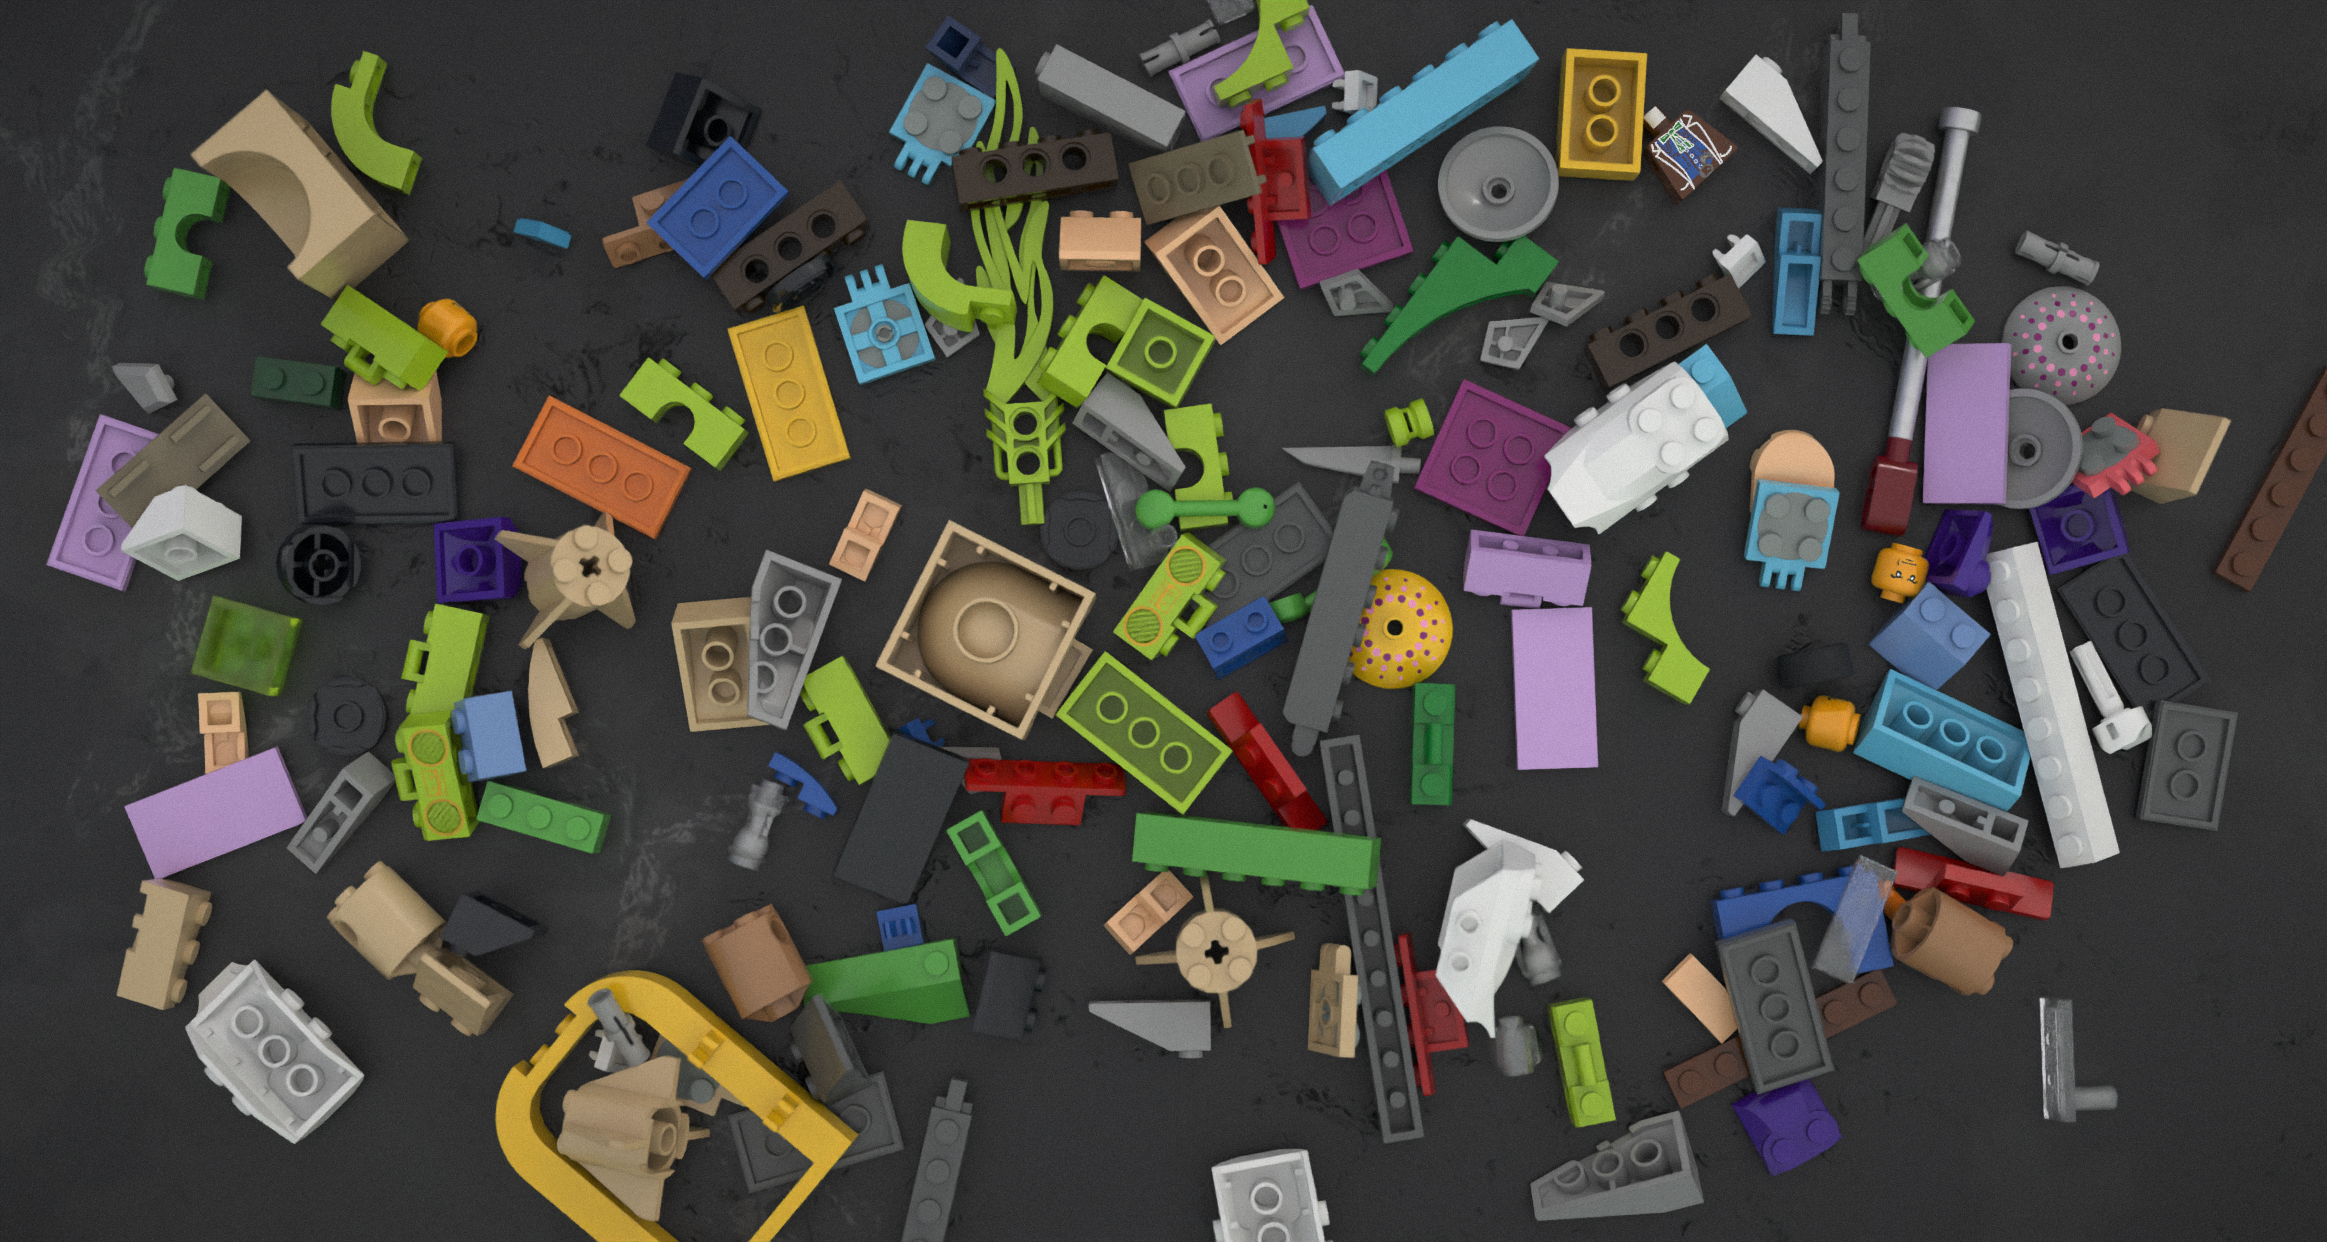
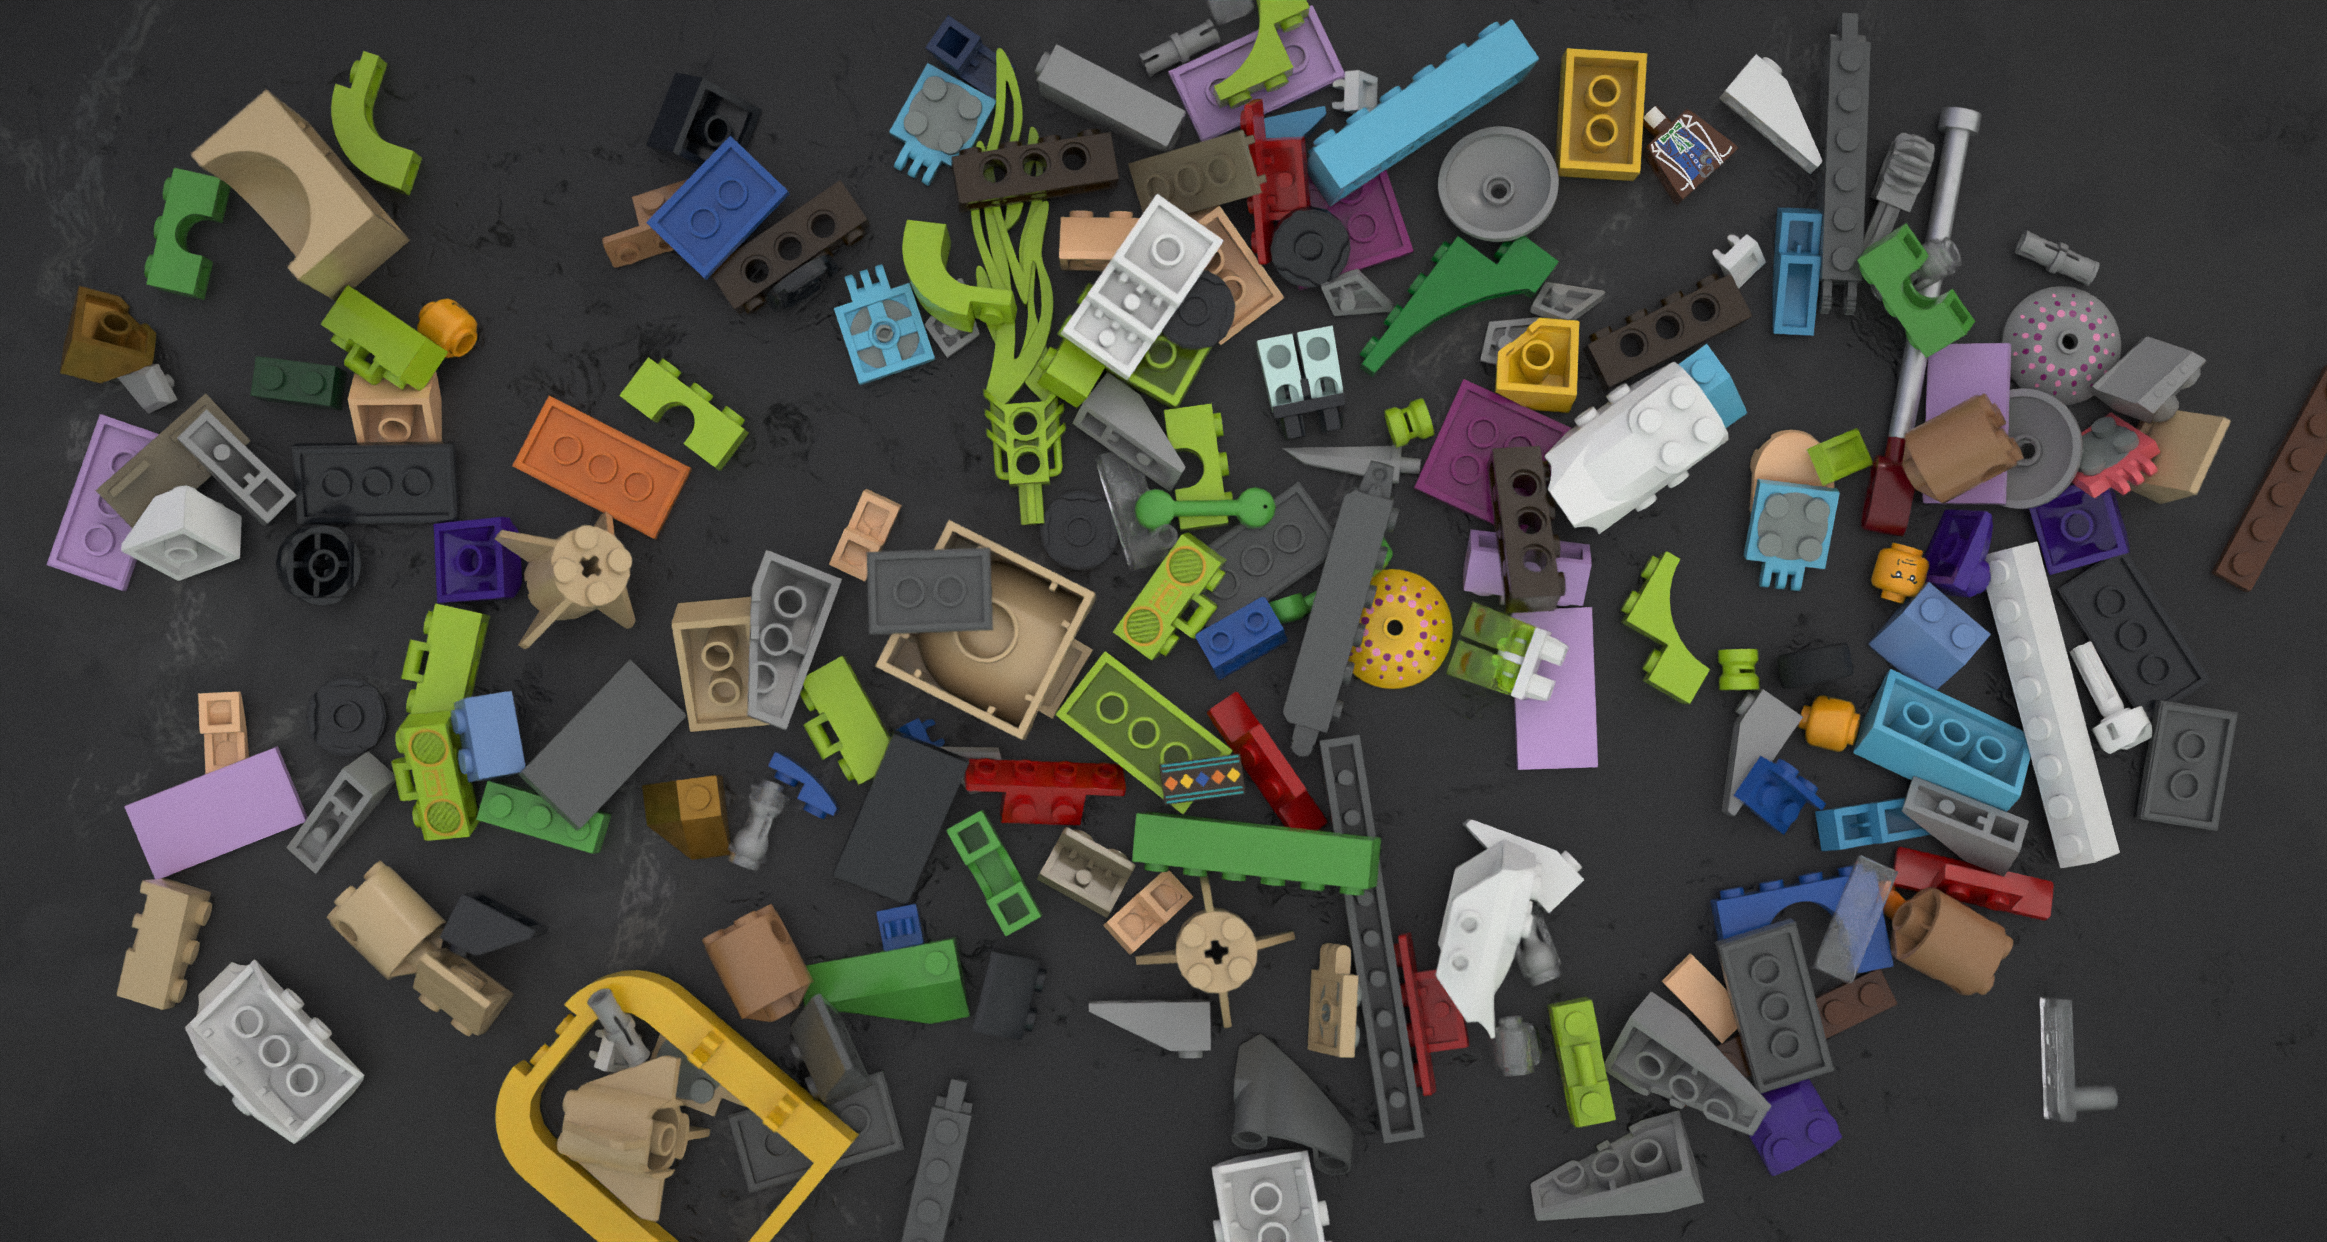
clear neon green brick [191,595,303,696] -> none
dark azure tile [513,218,571,249] -> none
tan slope [528,638,579,768] -> none
yellow tile [727,306,851,482] -> none
green piece [1408,683,1455,805] -> none
none -> pearl gold slope [60,286,156,383]
none -> light grey slope [177,409,296,527]
none -> dark grey tile [518,659,687,831]
none -> pearl gold slope [642,775,732,860]
none -> dark grey tile [867,548,993,635]
none -> dark tan bracket [1037,827,1135,918]
none -> white slope [1060,194,1224,380]
none -> dark brown tile [1159,754,1245,805]
none -> black tile [1161,270,1235,351]
none -> dark grey panel [1231,1034,1354,1175]
none -> light aqua hips [1255,326,1346,441]
none -> black tile [1269,206,1351,288]
none -> clear neon green hips [1446,601,1569,701]
none -> dark brown brick [1487,446,1566,614]
none -> yellow slope [1495,318,1579,413]
none -> light grey wedge [1604,992,1771,1136]
none -> lime wheel [1718,649,1760,690]
none -> lime tile [1807,428,1873,486]
none -> medium nougat cylinder [1902,393,2024,504]
none -> light grey slope [2089,336,2206,423]

